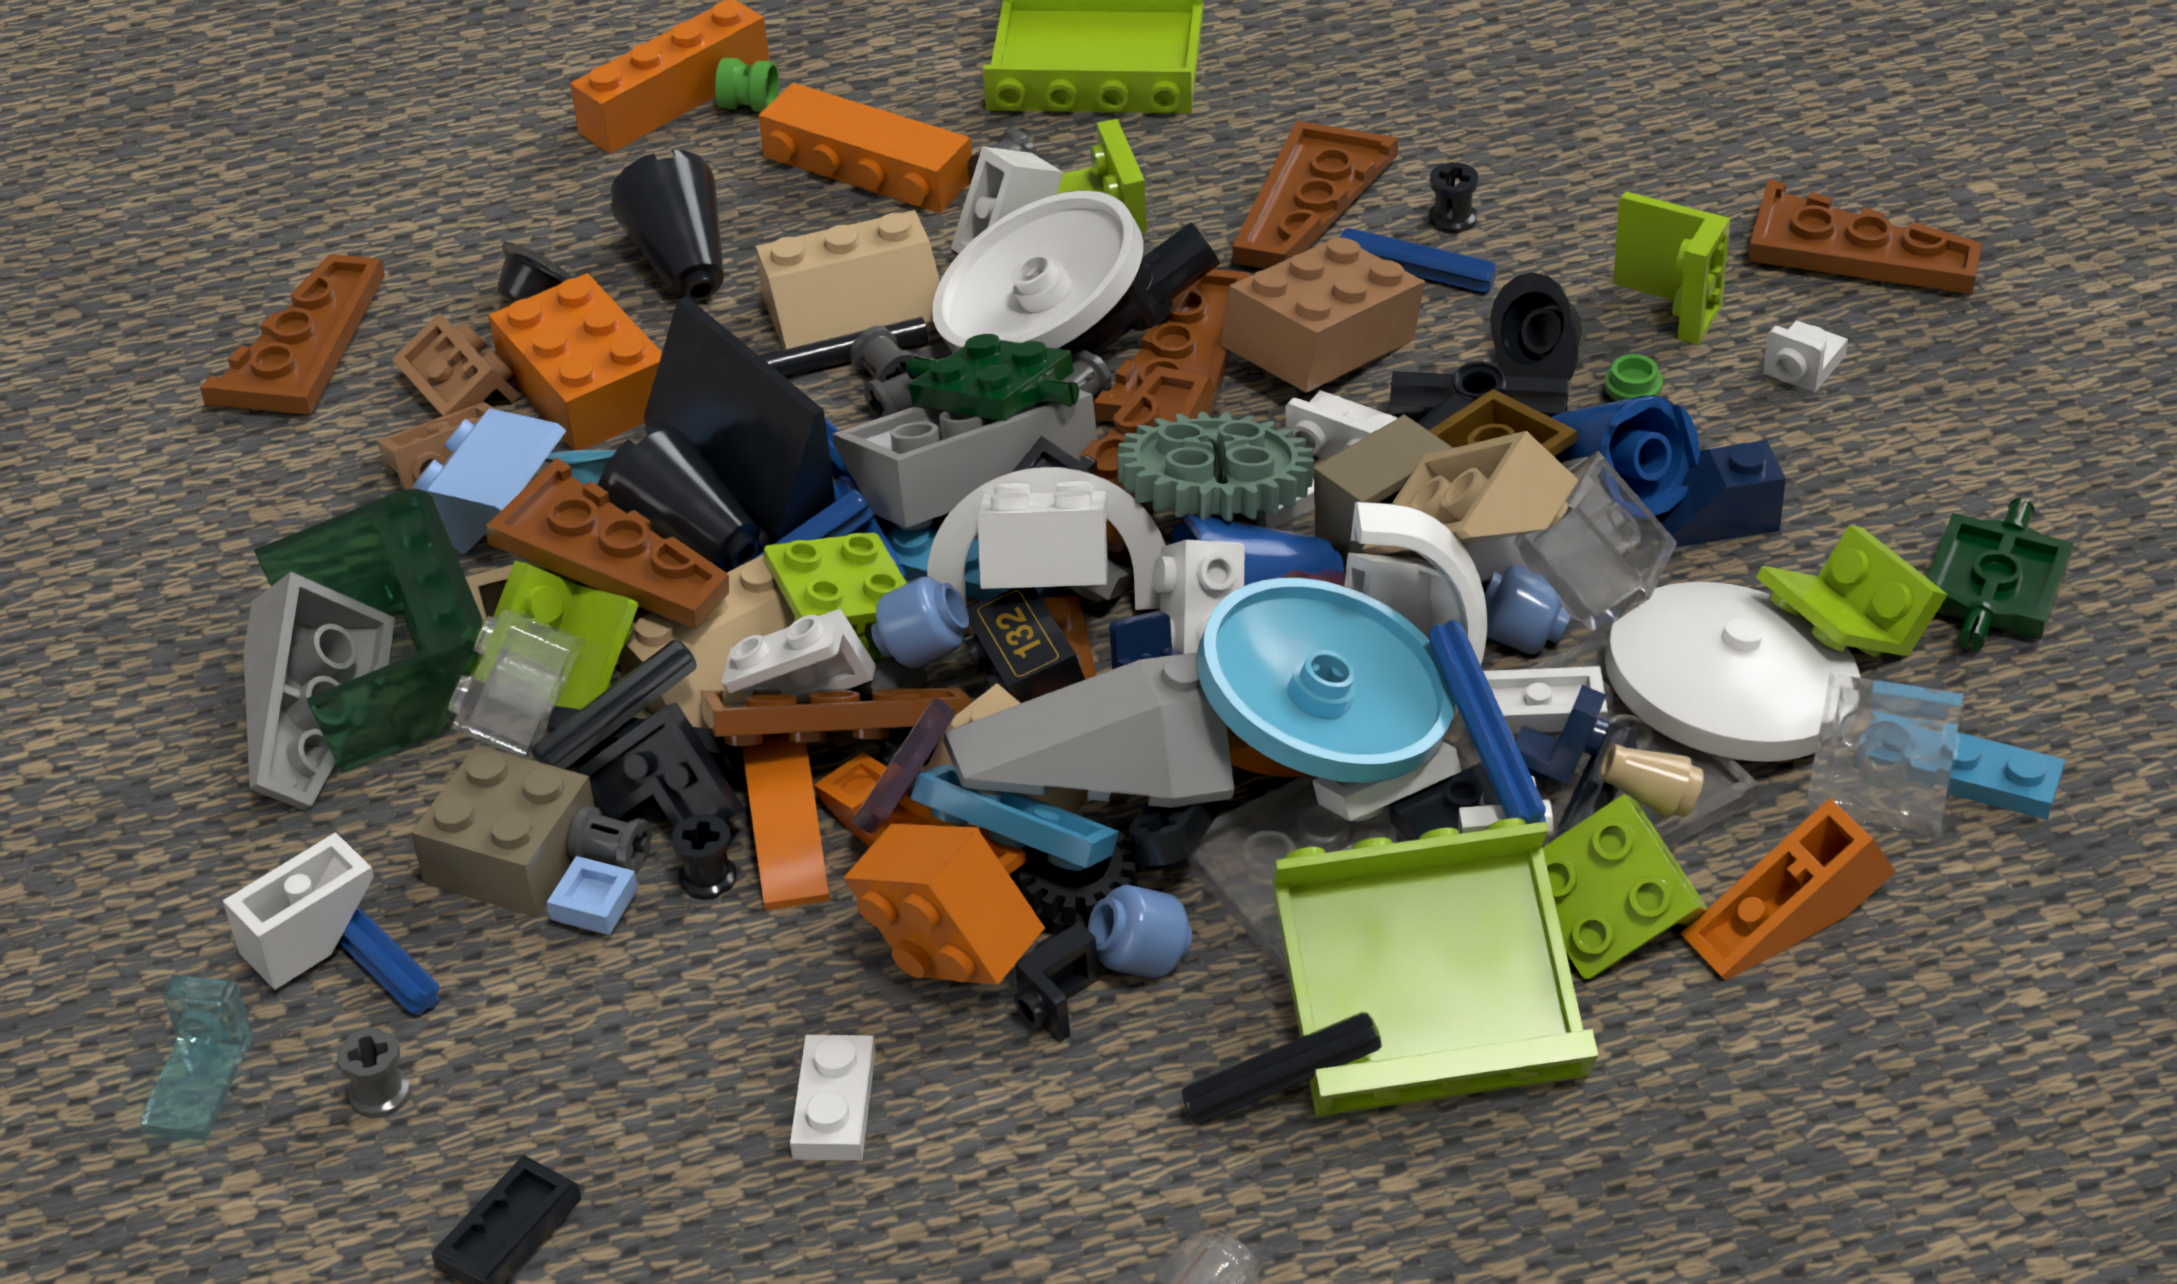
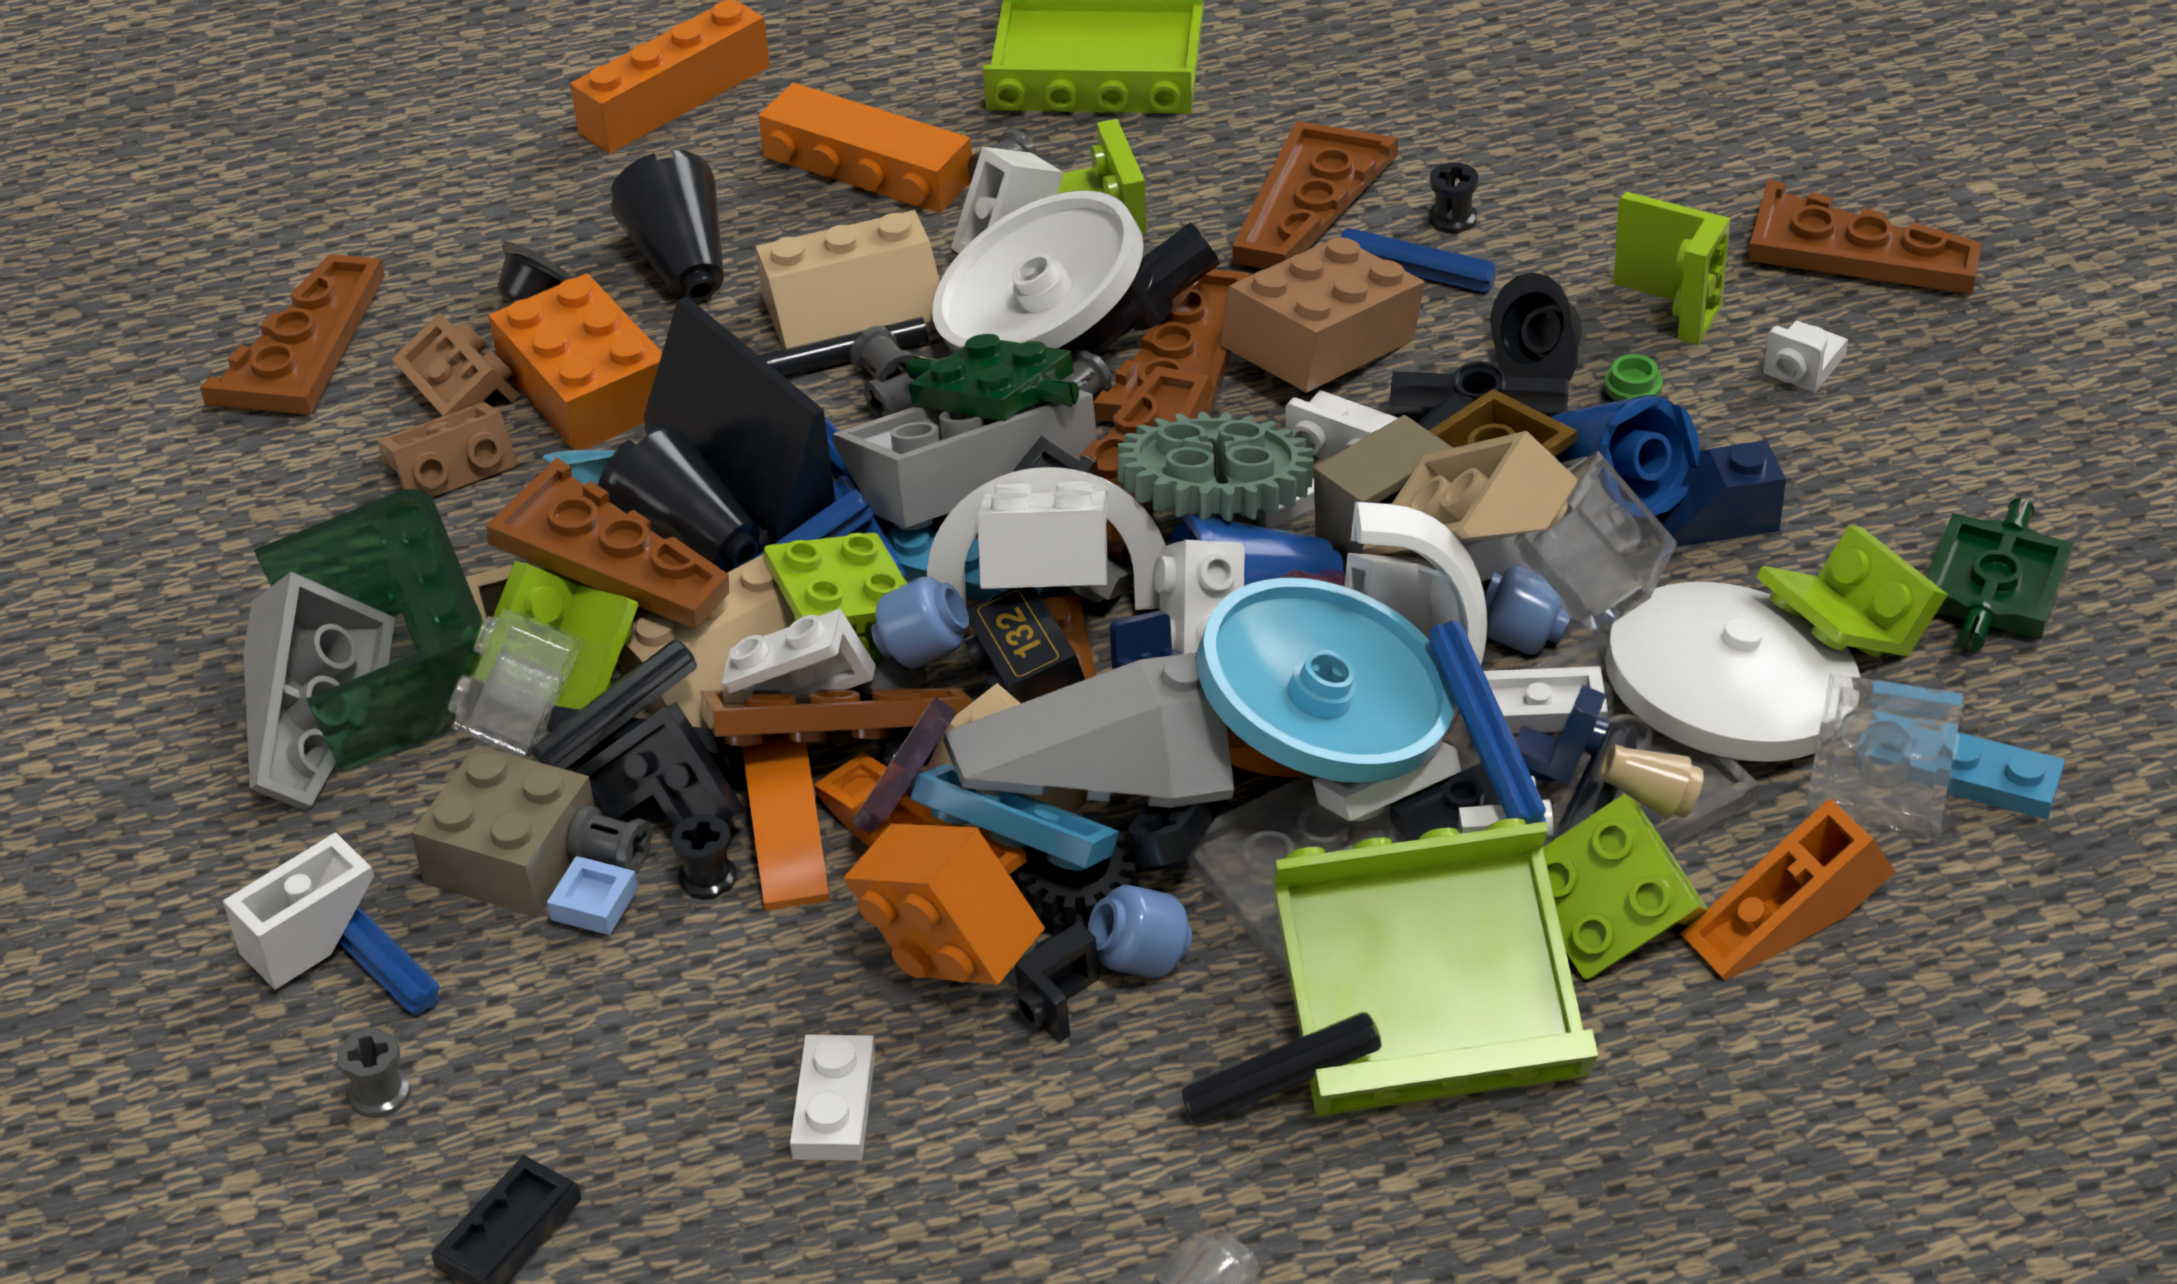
clear light blue bracket [140,975,253,1140] -> none
light blue slope [407,408,567,554] -> none
bright green wheel [715,57,779,112] -> none

